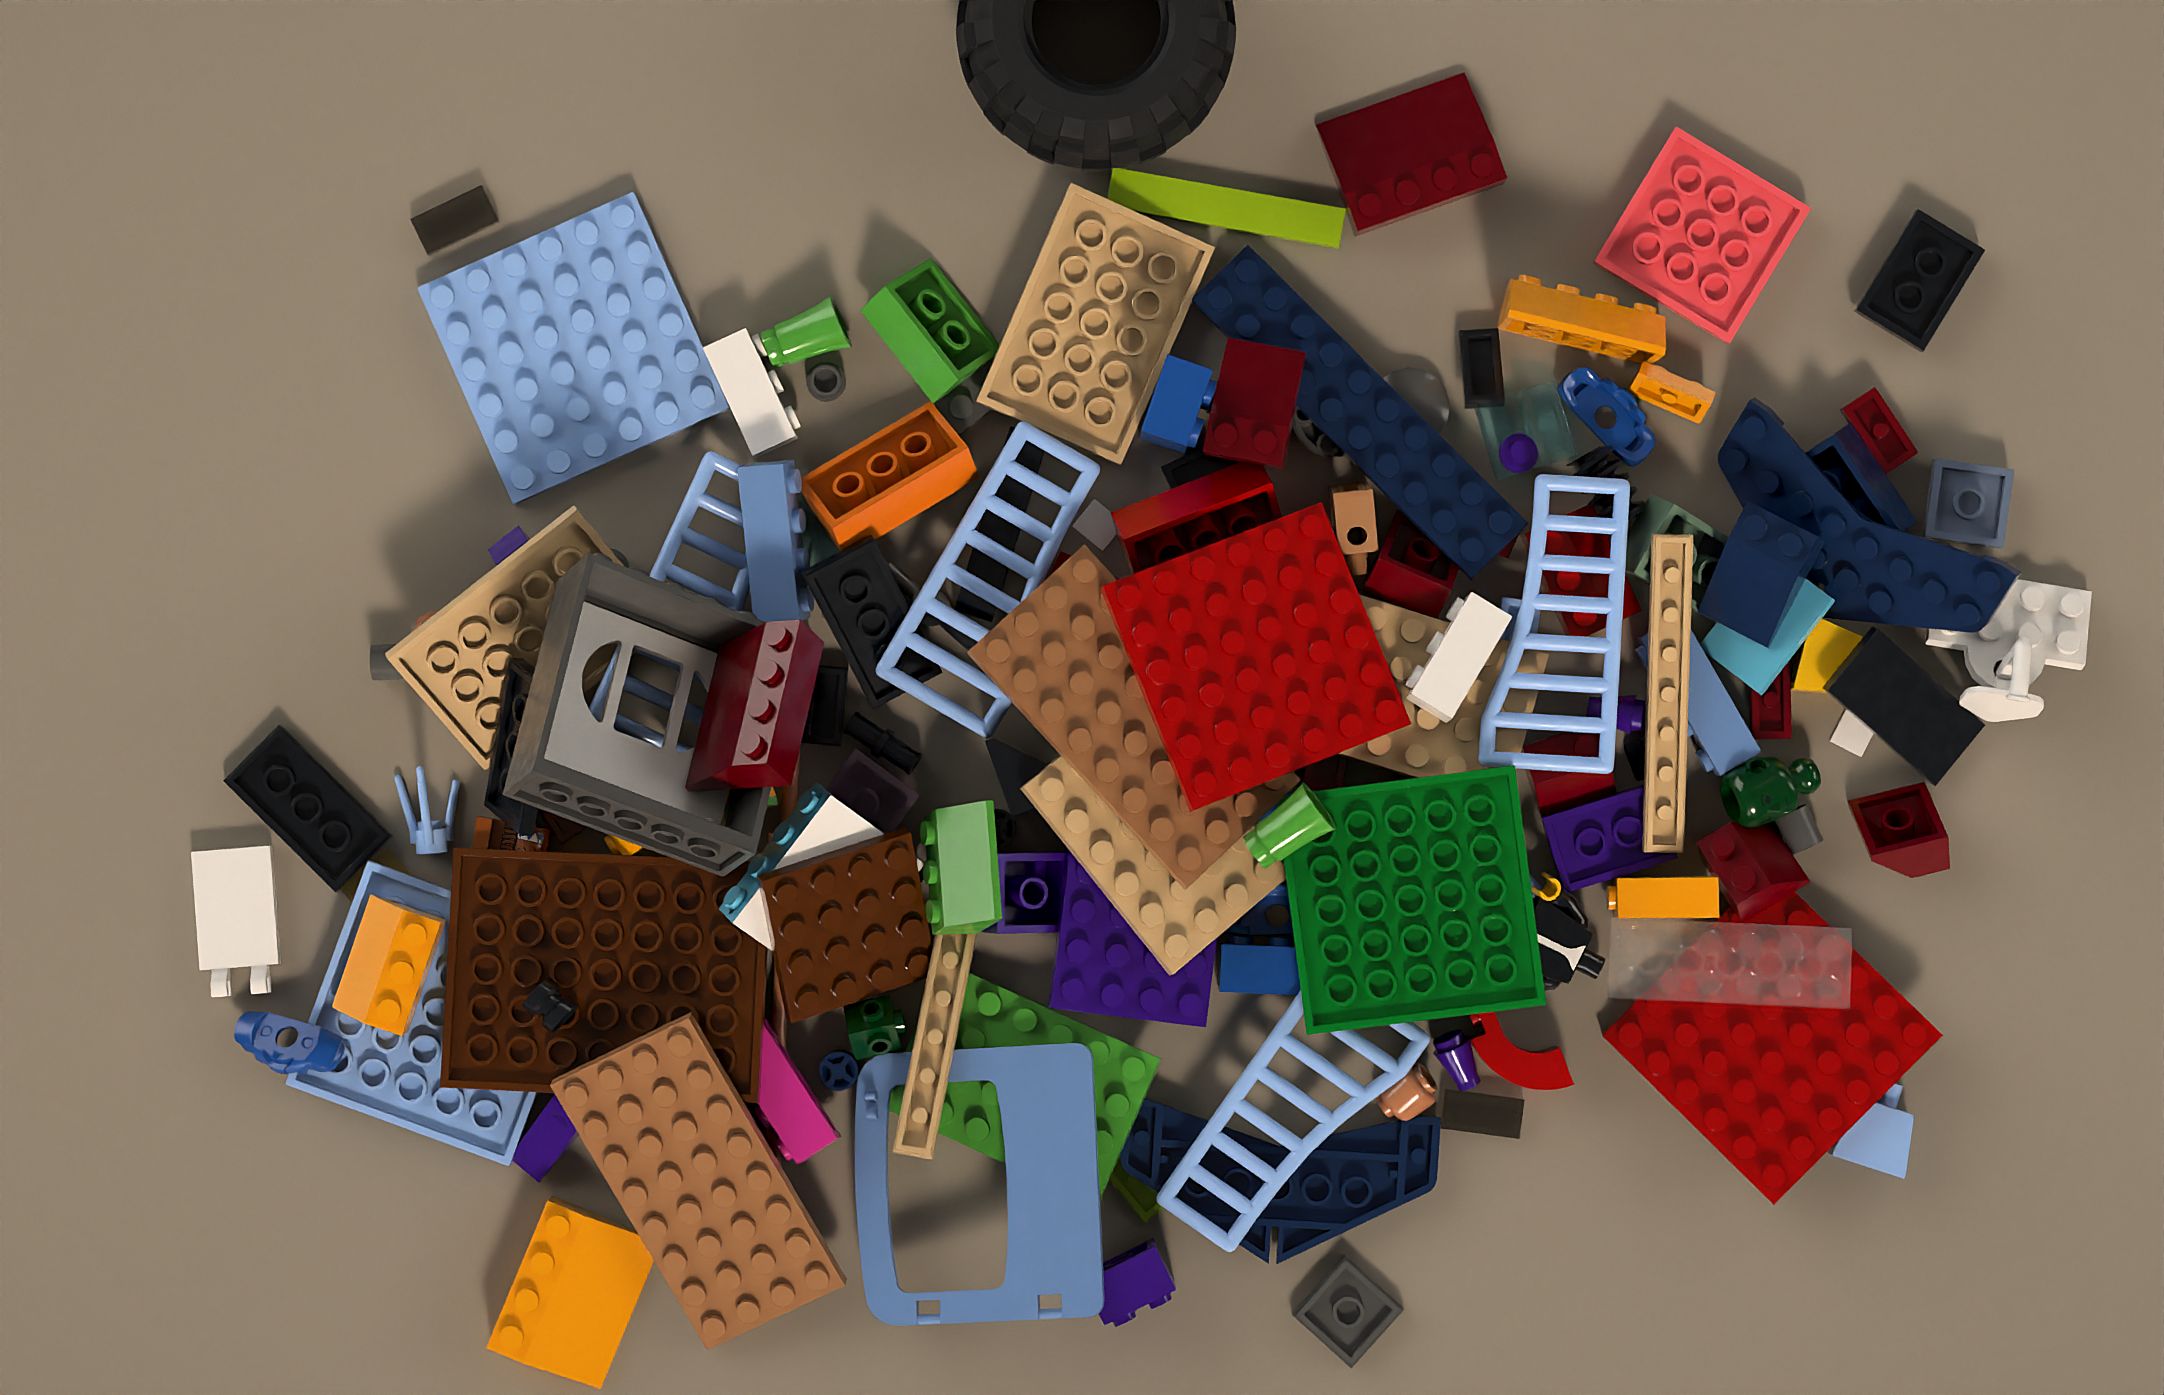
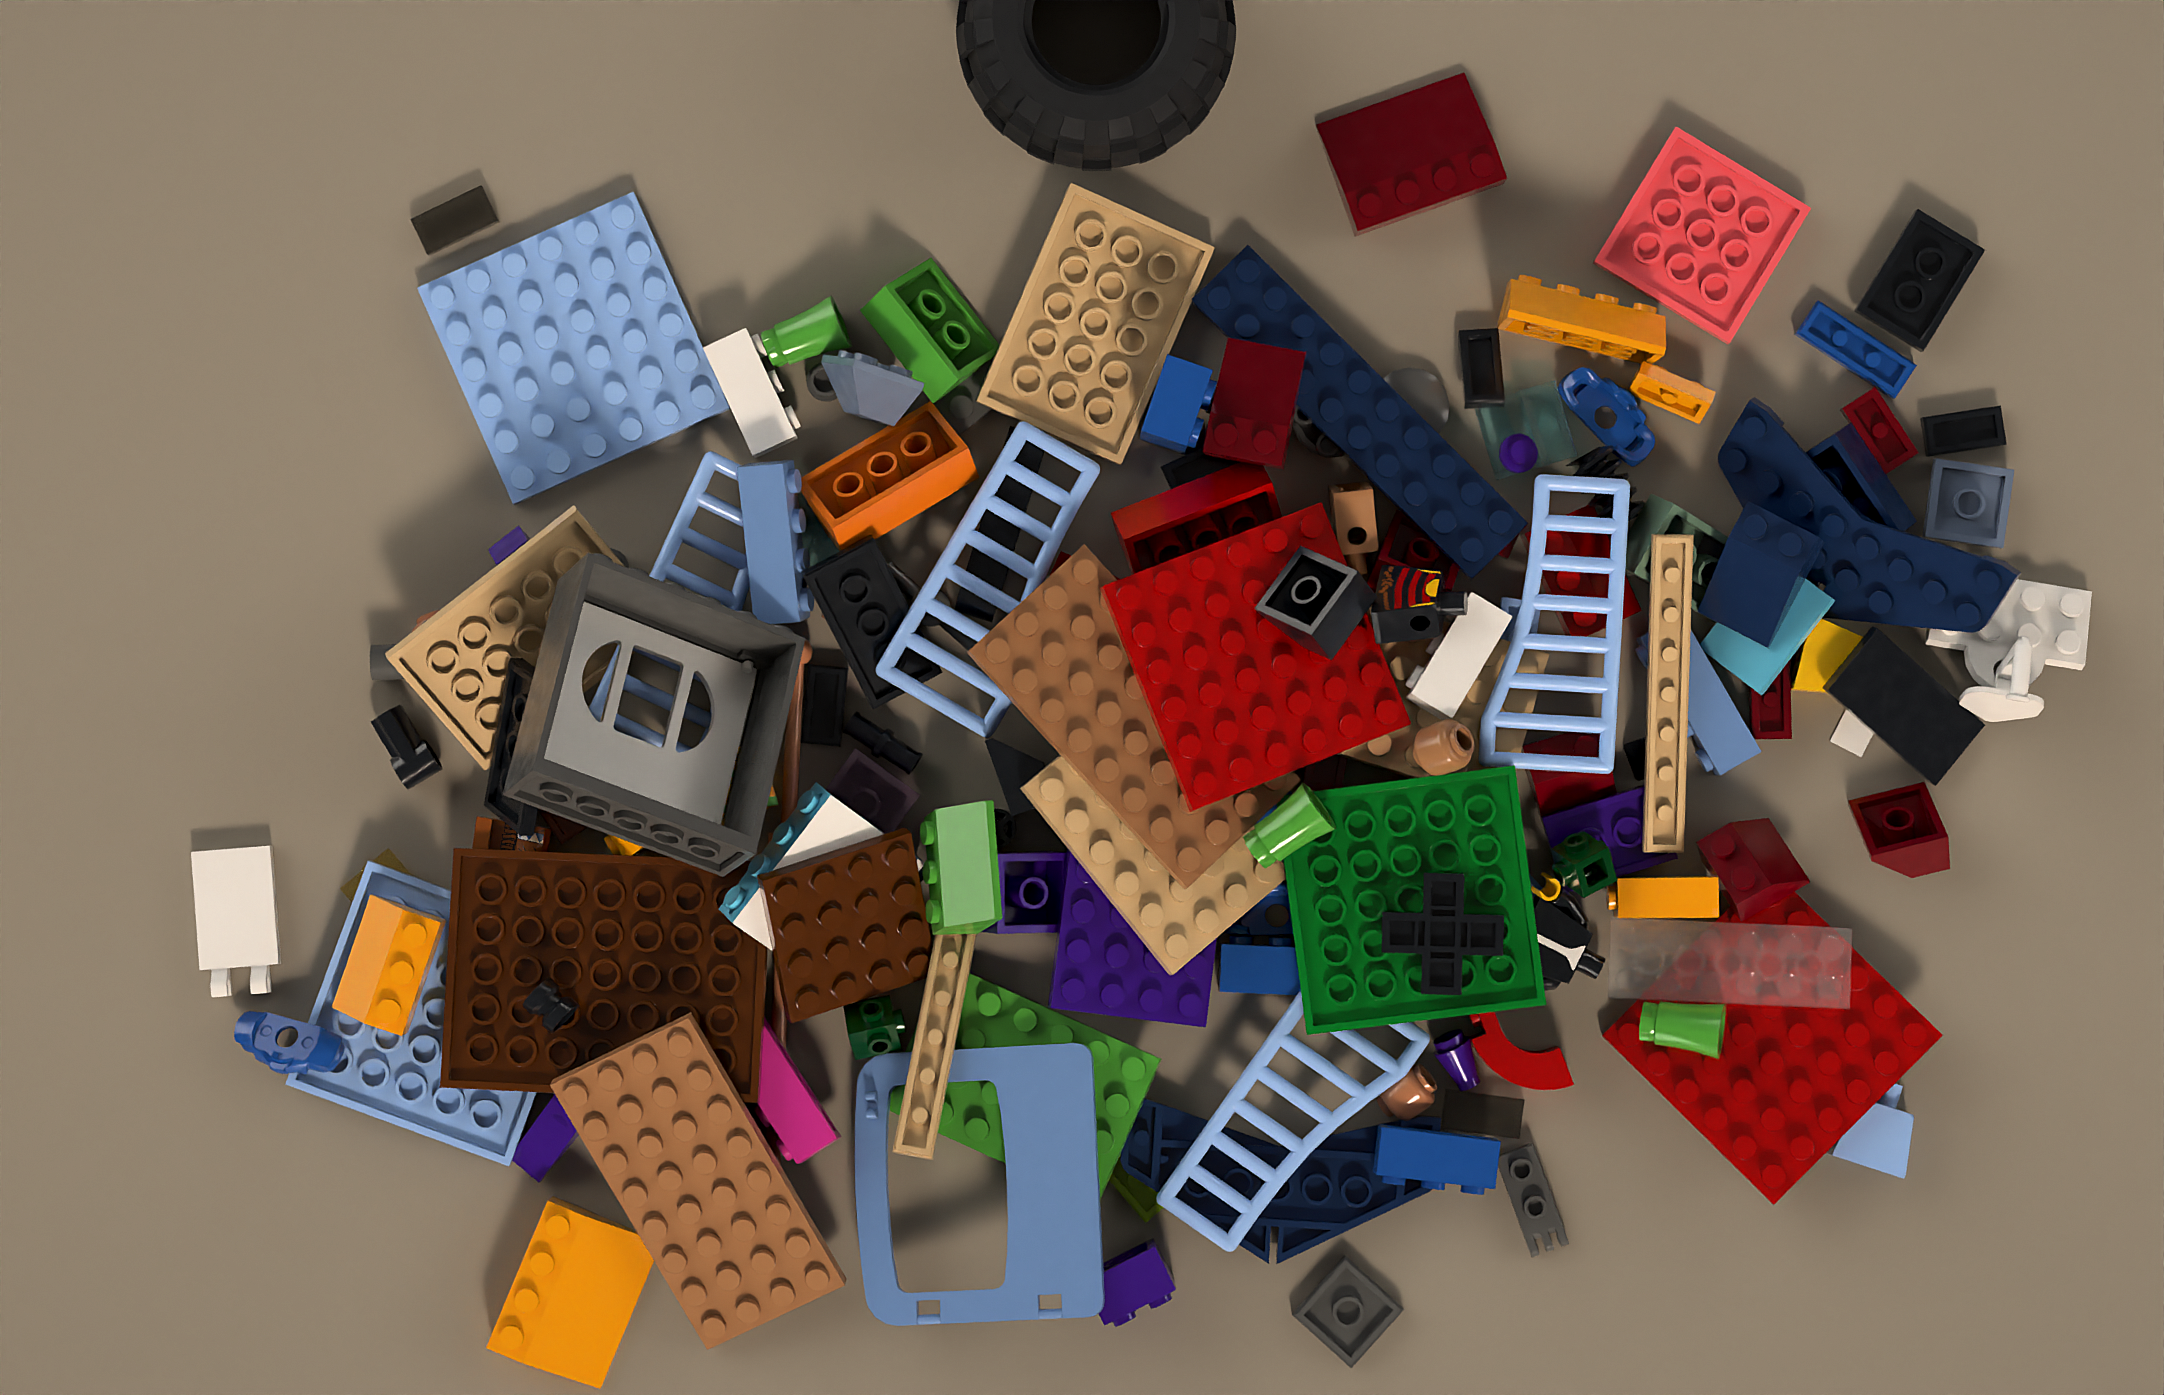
black tile [223,725,393,892] -> none
light blue plant [394,766,460,854] -> none
dark red slope [685,619,824,792] -> none
dark blue wheel [819,1050,860,1091] -> none
white sticker [1072,499,1117,551] -> none
lime tile [1107,168,1346,249] -> none
dark purple cone [1586,695,1646,734] -> none
dark green piece [1720,757,1821,828] -> none
dark grey beam [1775,804,1824,854] -> none
none -> black piece [371,705,443,790]
none -> sand blue slope [821,350,925,426]
none -> black slope [1254,545,1377,660]
none -> black torso [1371,565,1468,644]
none -> blue brick [1373,1124,1501,1195]
none -> black plate [1382,872,1504,995]
none -> medium nougat head [1413,719,1474,776]
none -> dark grey hinge [1498,1143,1569,1257]
none -> dark green brick [1551,831,1617,898]
none -> bright green plant [1639,1001,1726,1059]
none -> blue tile [1794,300,1917,399]
none -> black tile [1920,405,2007,457]

